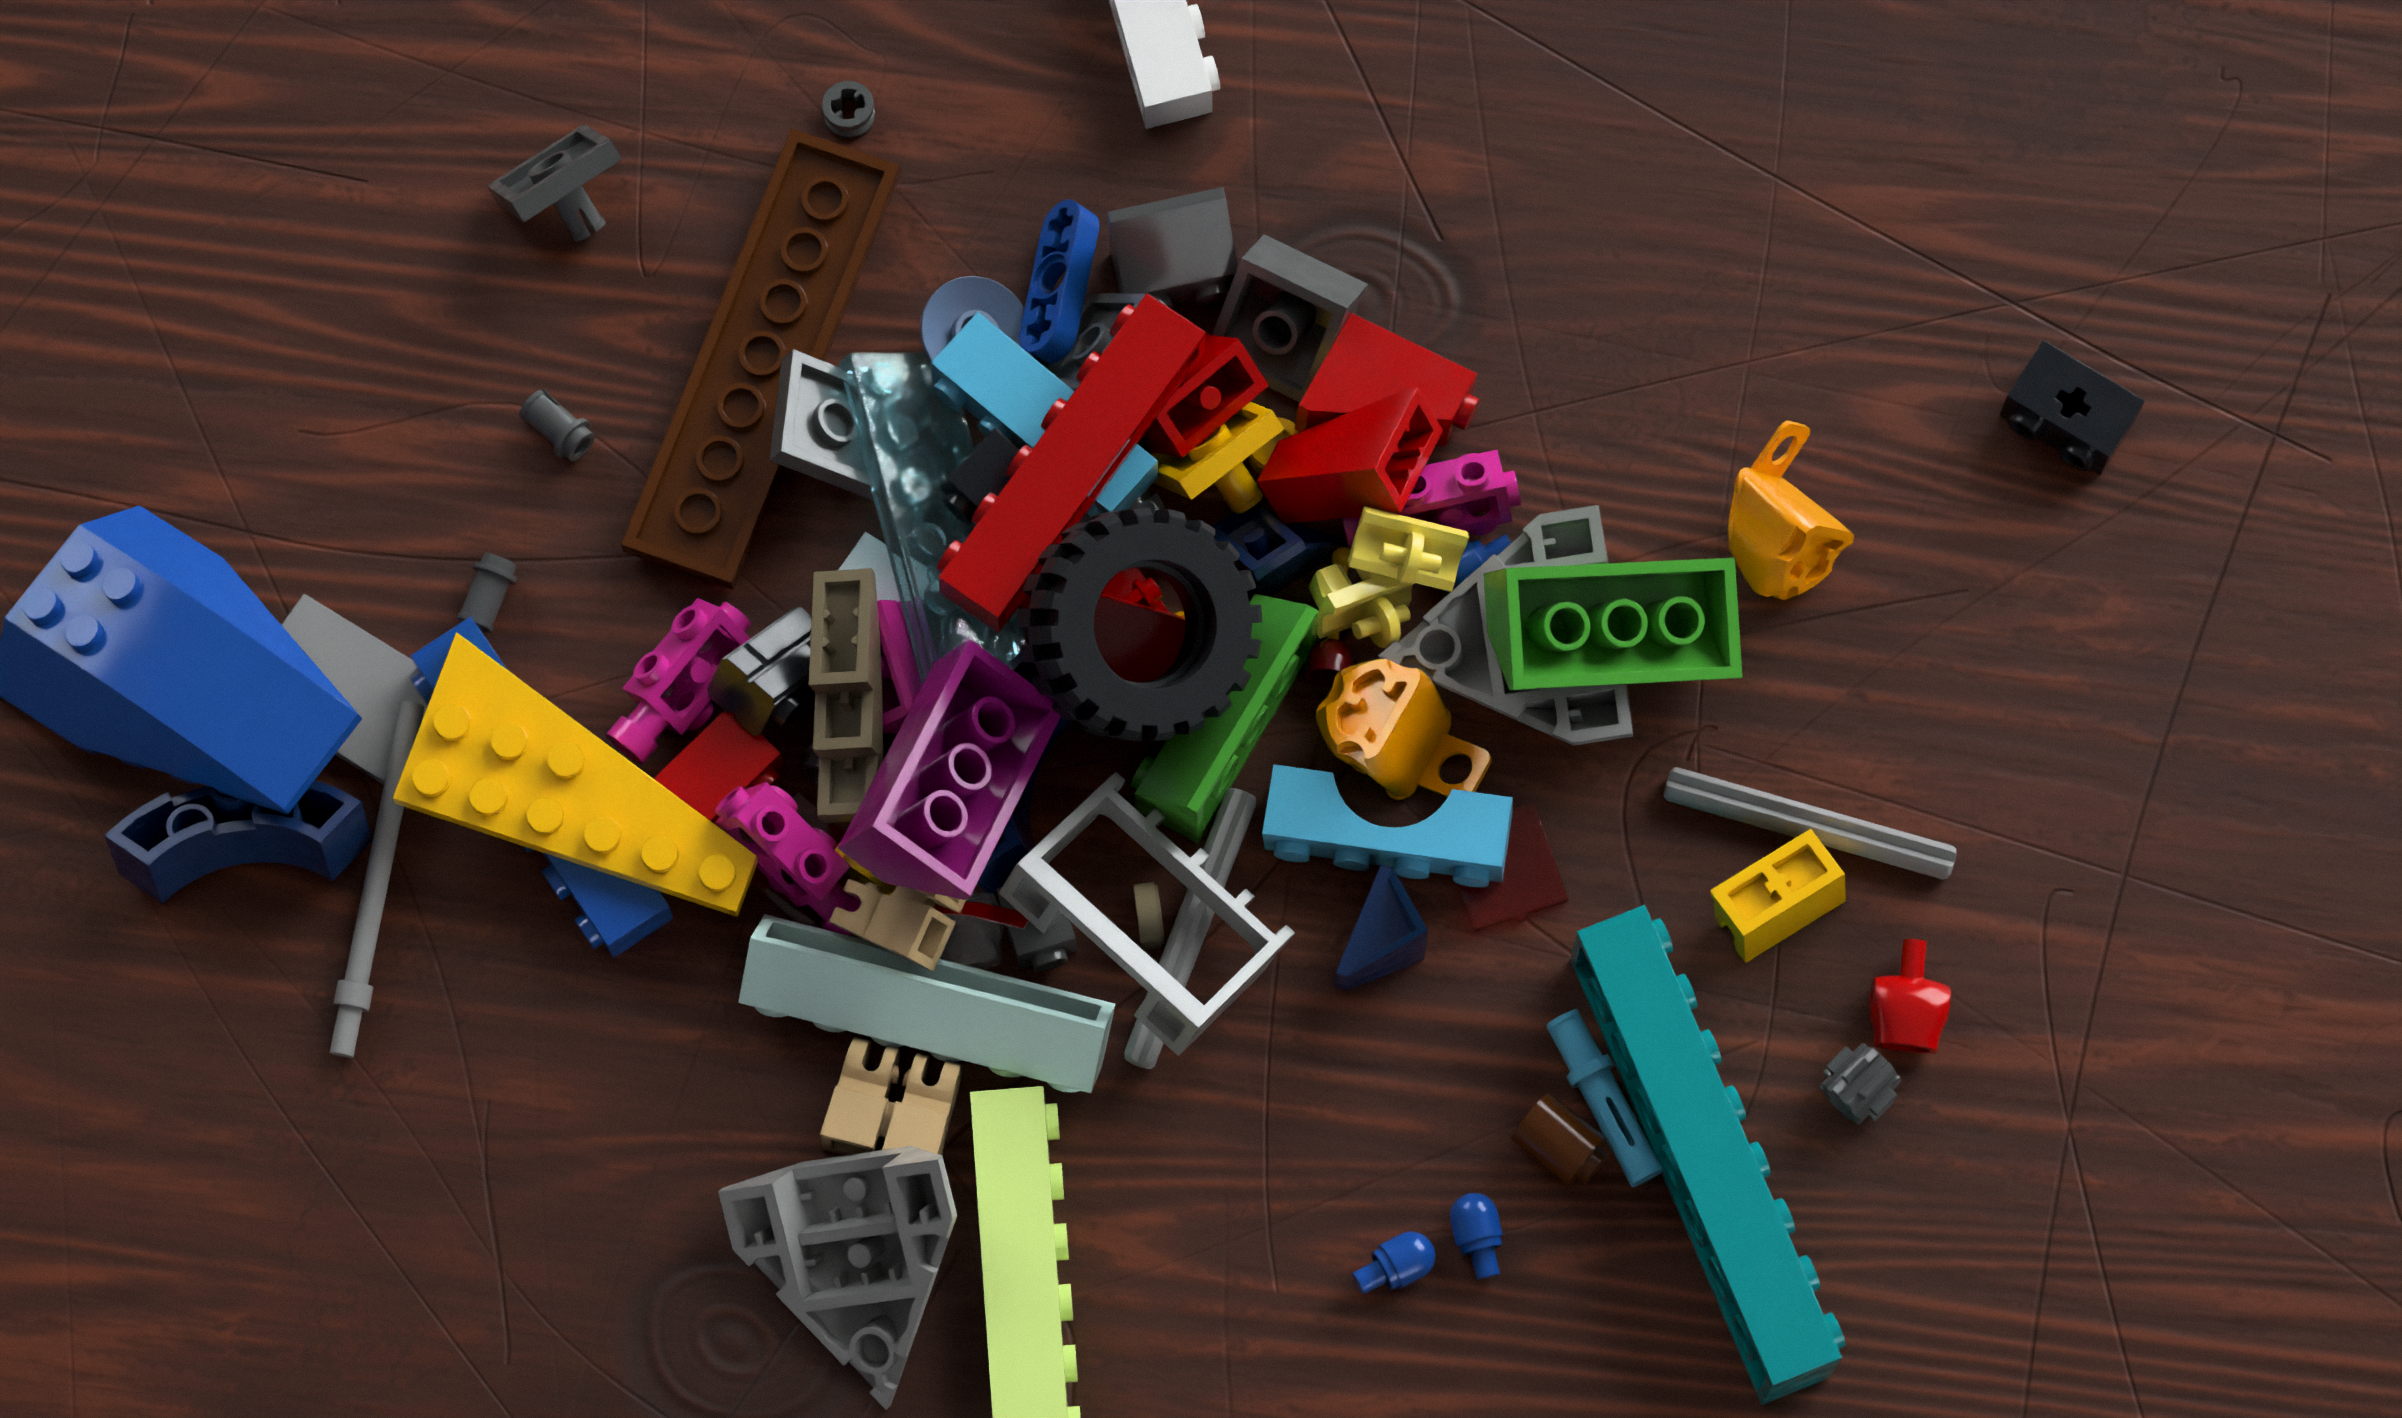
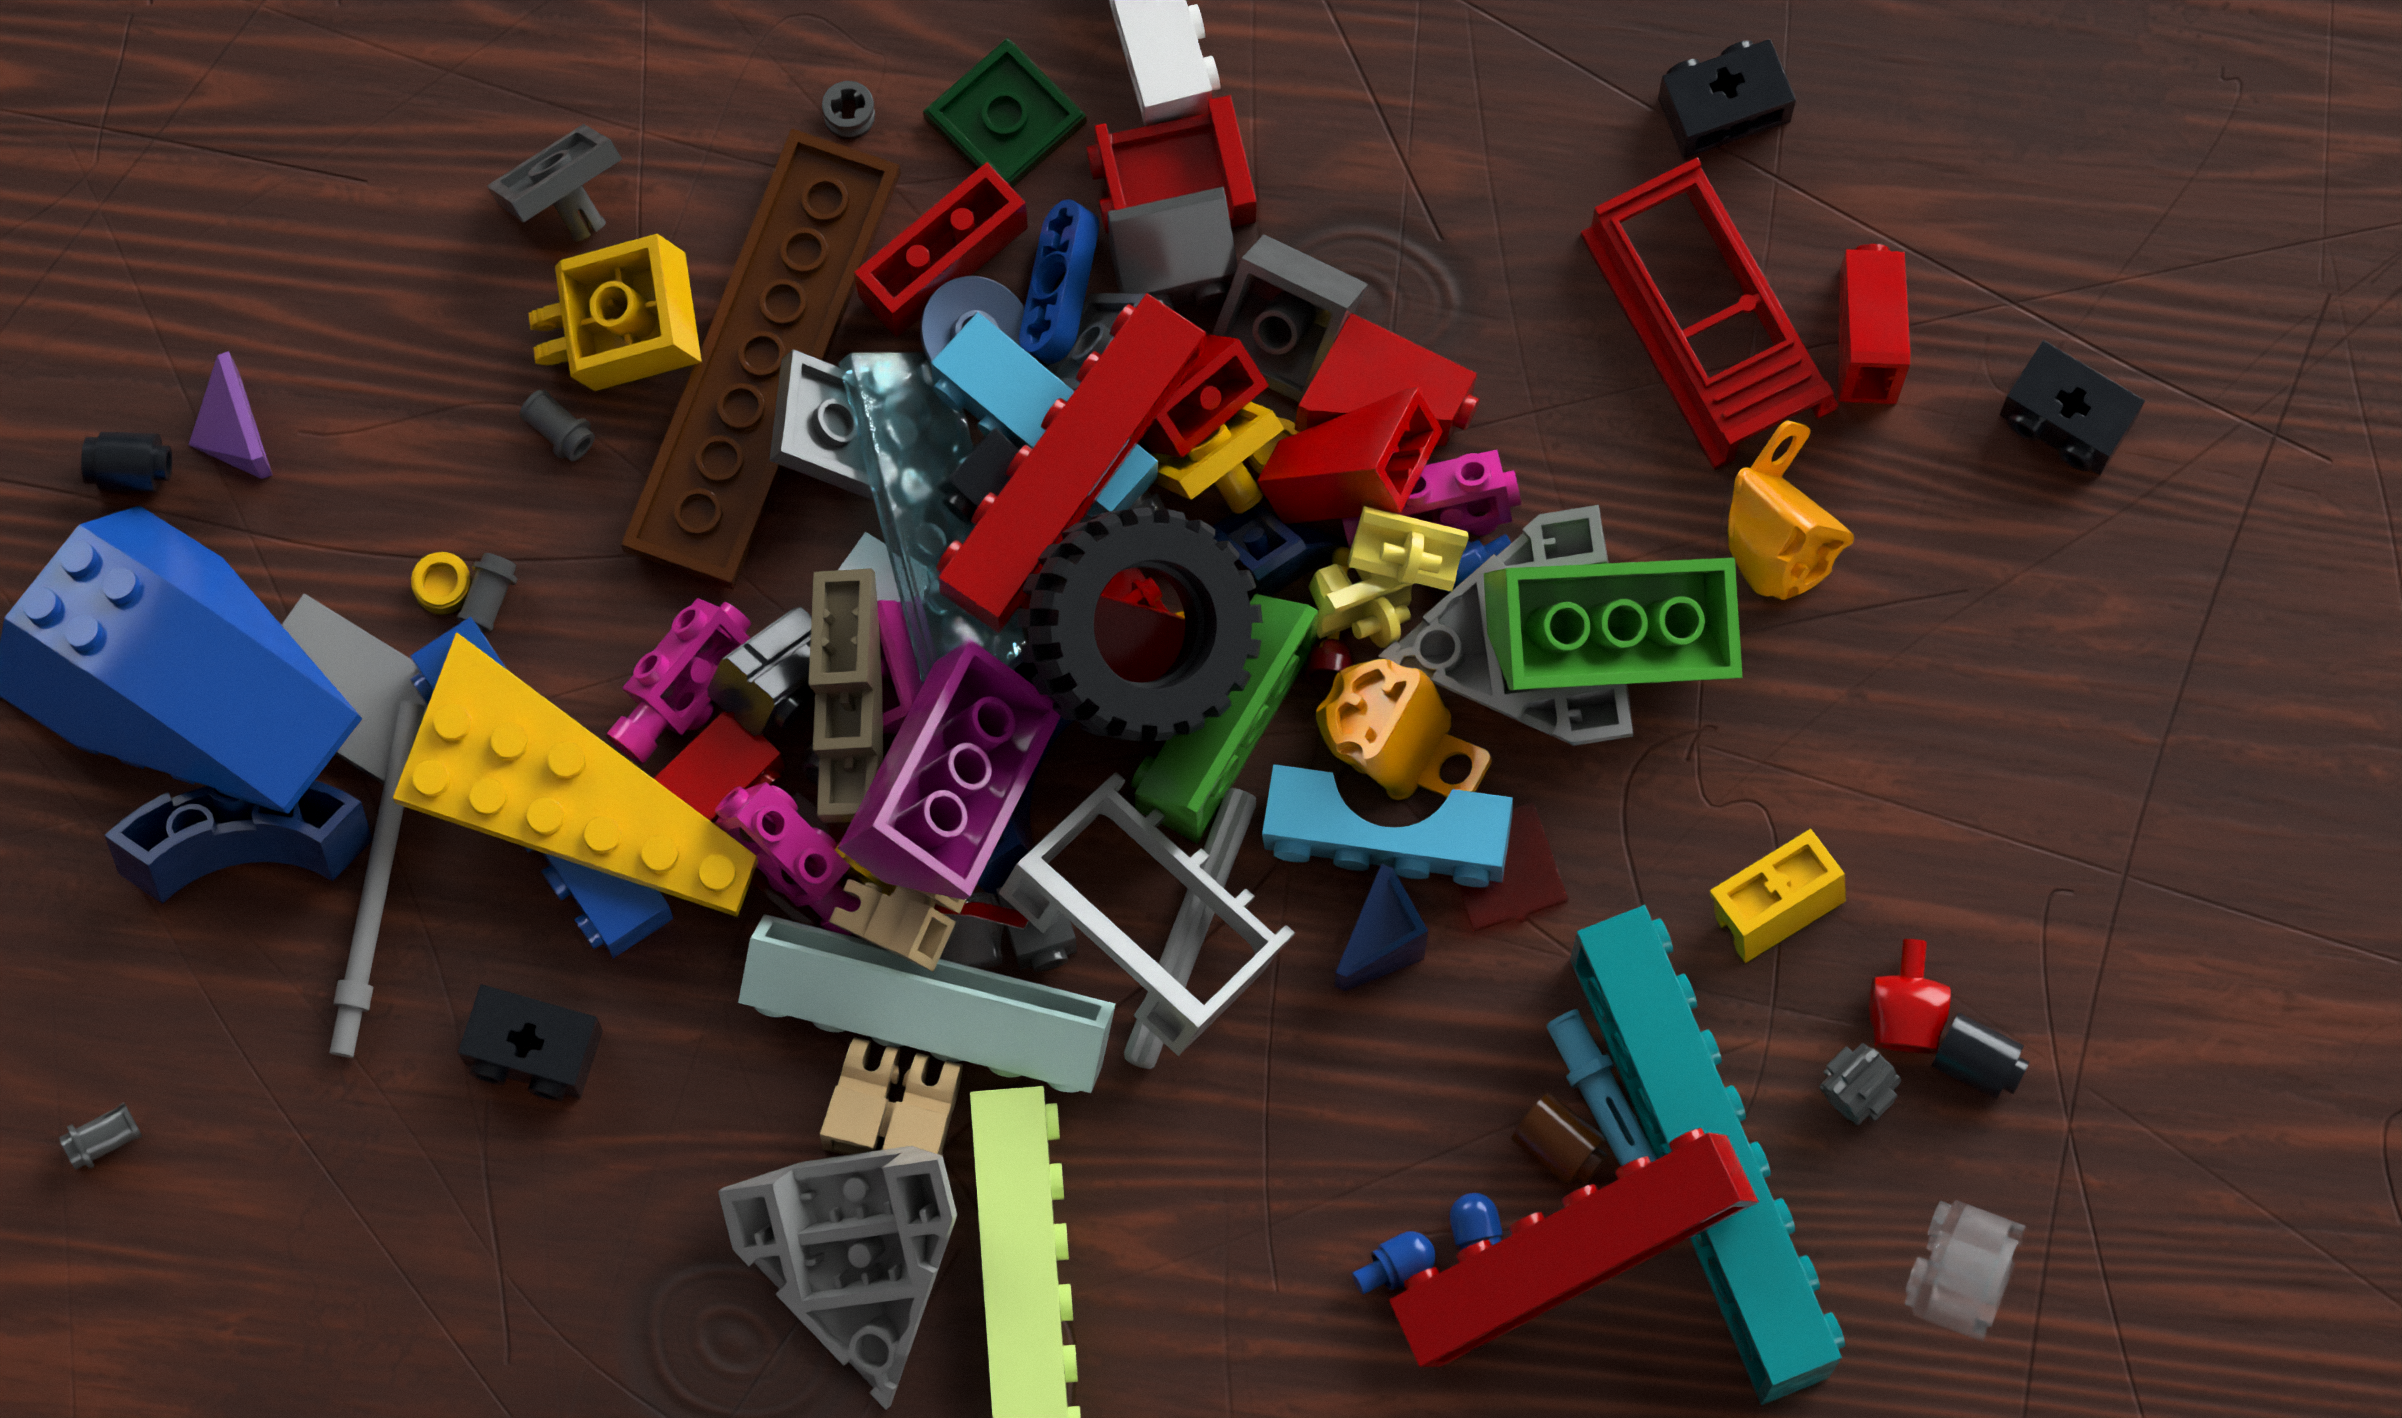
dark tan tile [1133,882,1164,950] -> none
light grey axle [1664,767,1956,880] -> none
none -> dark grey pin [59,1102,142,1170]
none -> black brick [81,431,173,492]
none -> medium lavender slope [189,351,272,479]
none -> yellow tile [411,552,472,615]
none -> black brick [458,984,603,1102]
none -> yellow hinge [528,234,702,391]
none -> red brick [854,162,1028,338]
none -> dark green tile [923,37,1087,188]
none -> red panel [1086,95,1257,234]
none -> red brick [1389,1128,1759,1367]
none -> red piece [1580,157,1839,470]
none -> black brick [1658,39,1796,159]
none -> red slope [1838,244,1910,404]
none -> clear brick [1905,1199,2026,1342]
none -> black brick [1931,1012,2029,1100]

